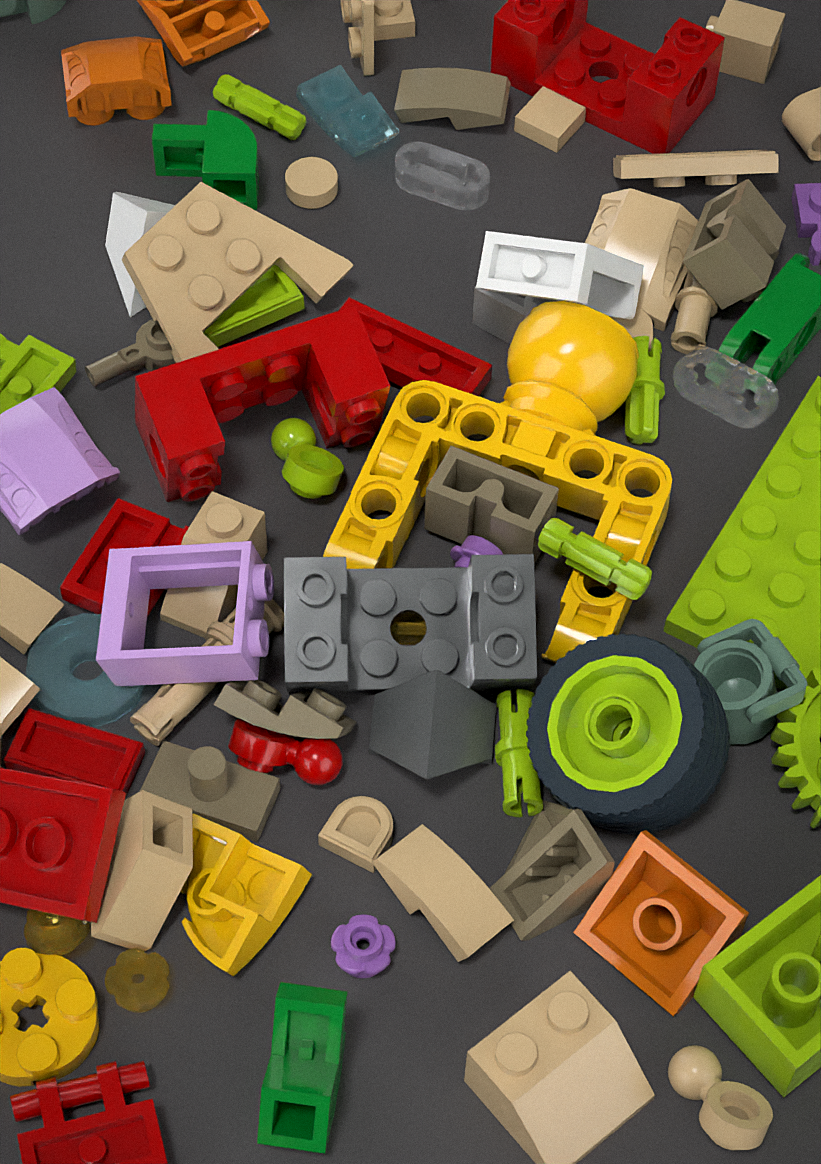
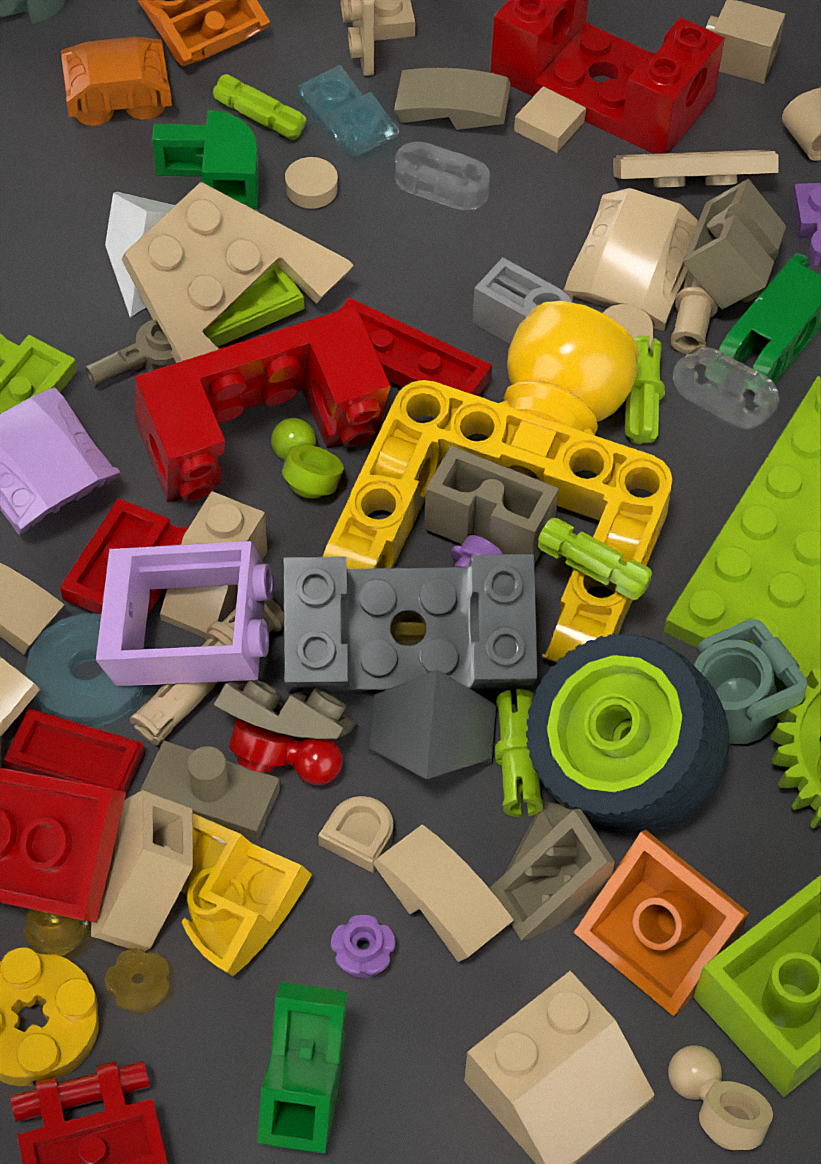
white panel [476,231,644,319] -> none

